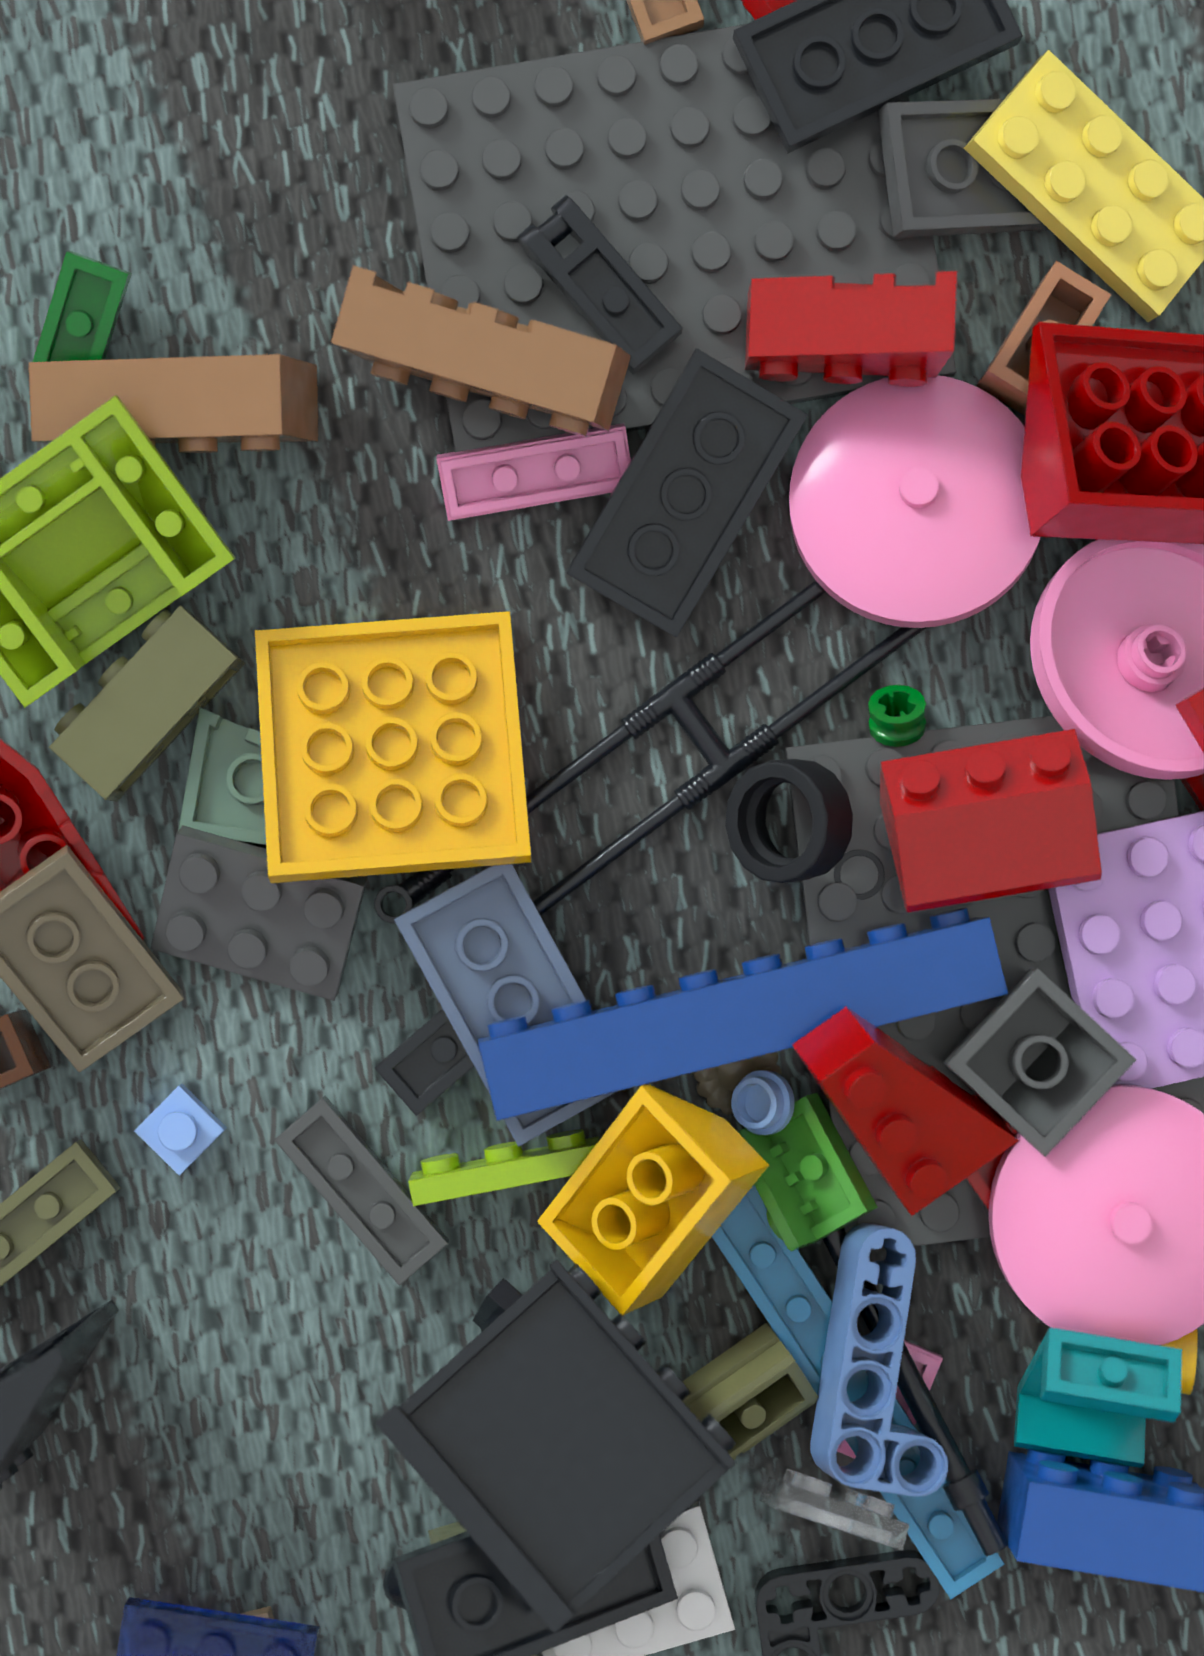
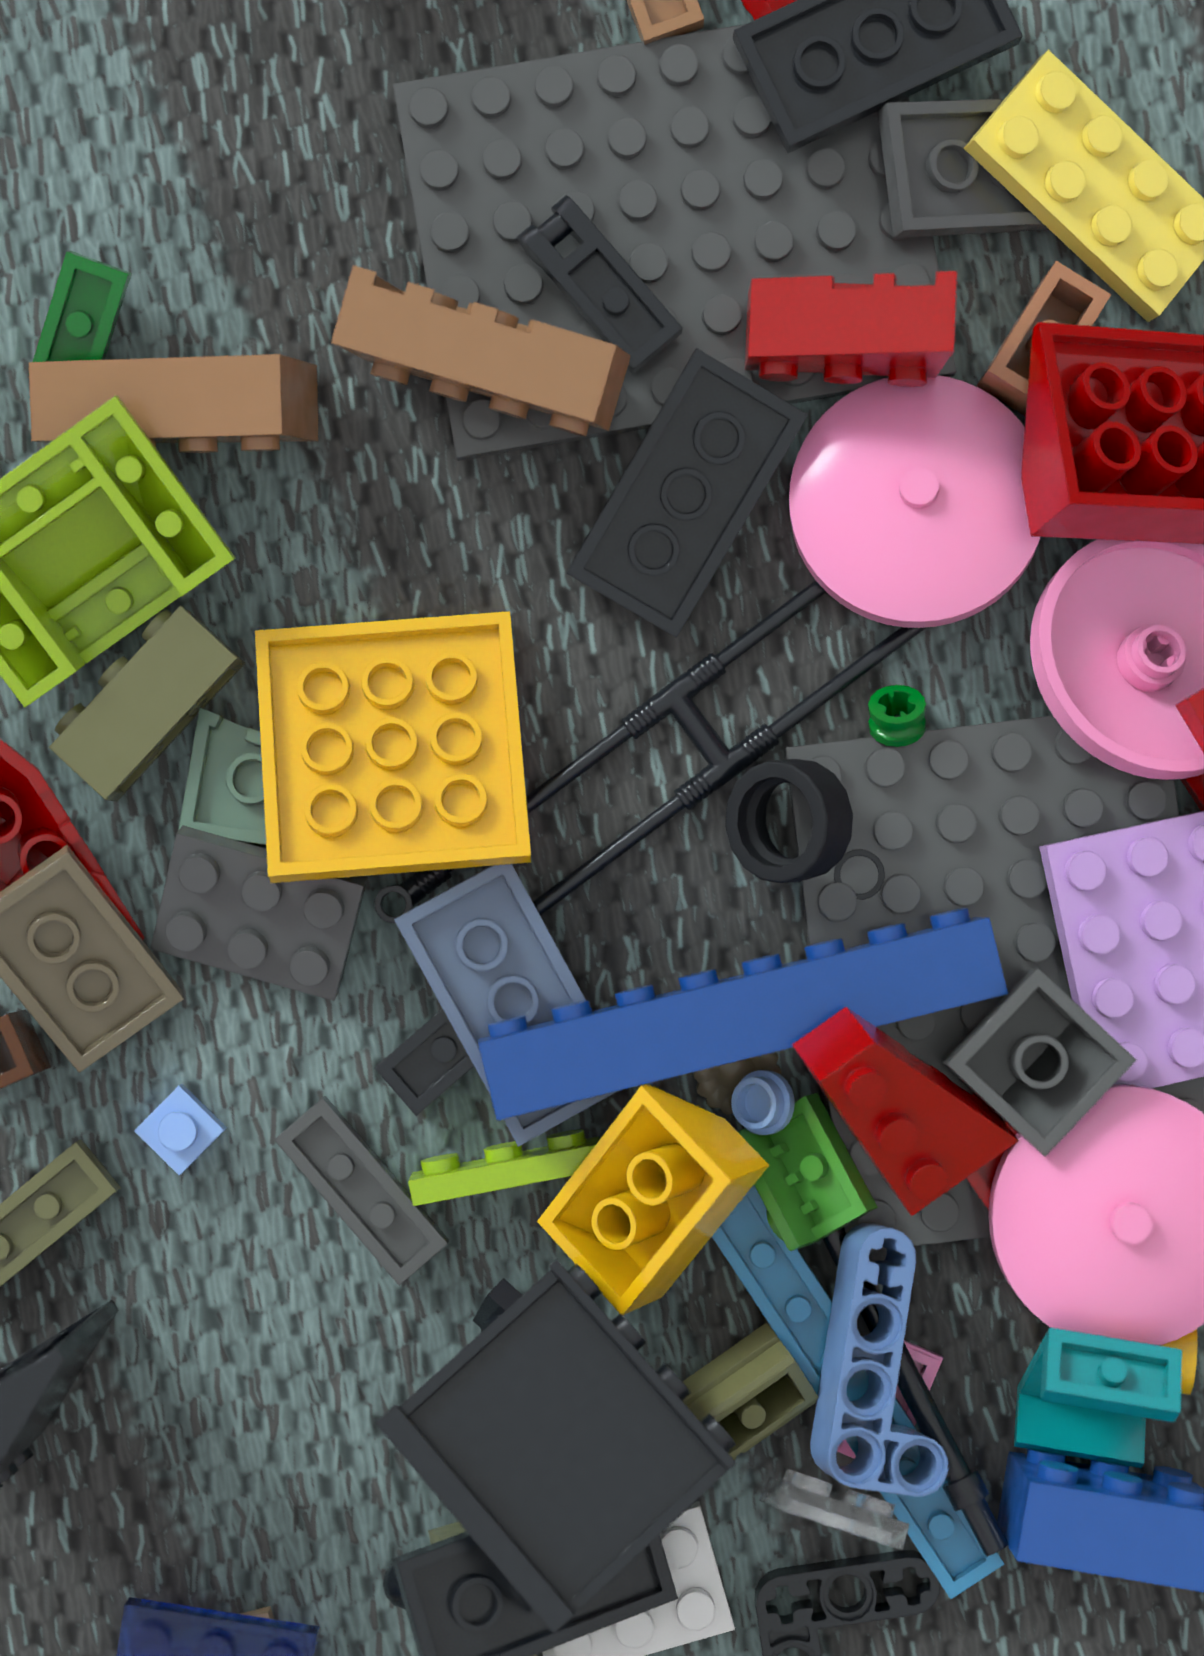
bright pink tile [436,423,631,521] -> none
red slope [880,729,1102,913] -> none

